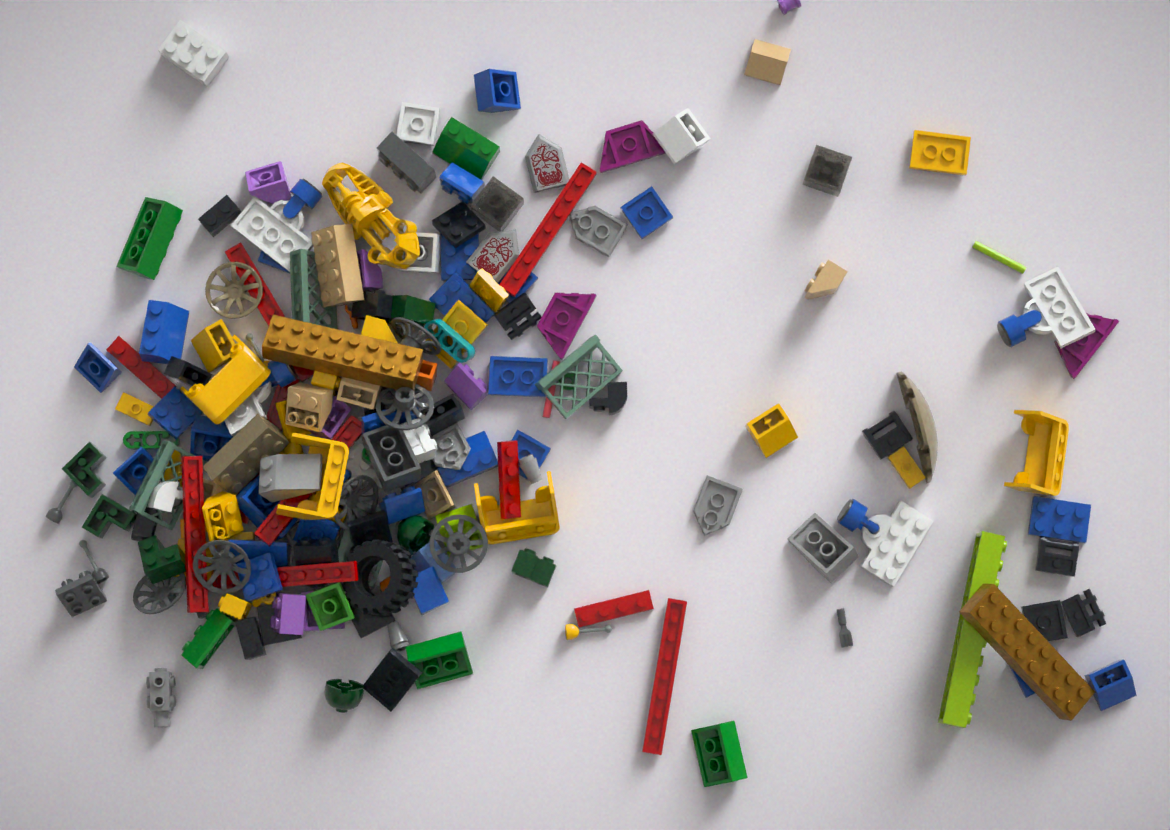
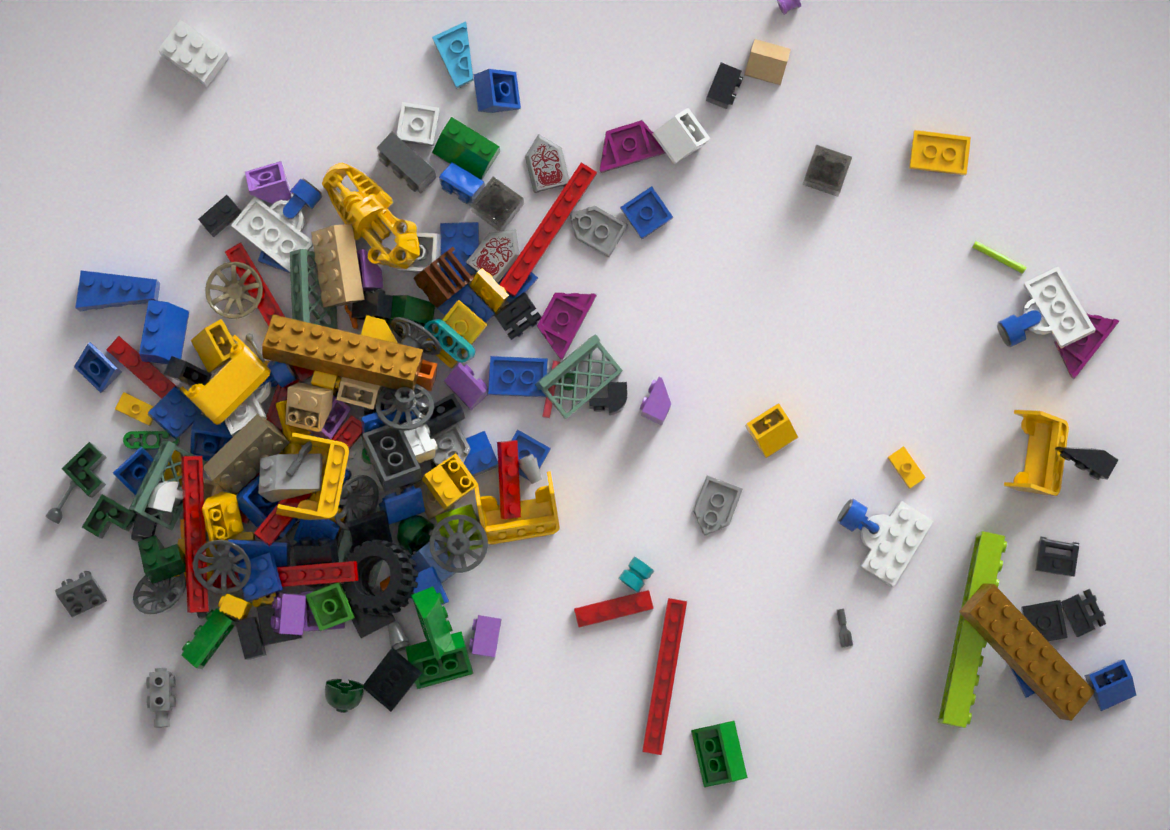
hinge [79,540,109,584] -> none
green slope [116,197,183,280] -> none
black plate [432,202,486,248] -> none
dark green brick [511,548,556,587] -> none
hinge [565,624,612,640] -> none
light grey slope [787,513,858,583] -> none
tan slope [804,259,848,299] -> none
black plate [862,411,913,460] -> none
dark tan brick [896,372,938,483] -> none
blue plate [1028,496,1091,543] -> none
none -> blue wedge [75,270,160,311]
none -> dark grey piece [286,442,312,477]
none -> green slope [411,587,453,660]
none -> reddish brown plate [413,247,475,308]
none -> yellow slope [422,453,479,510]
none -> medium azure wing [432,21,474,89]
none -> medium lavender brick [469,615,502,658]
none -> teal wheel [618,556,654,593]
none -> medium lavender slope [640,377,671,425]
none -> black brick [706,62,743,109]
none -> black slope [1055,447,1118,480]

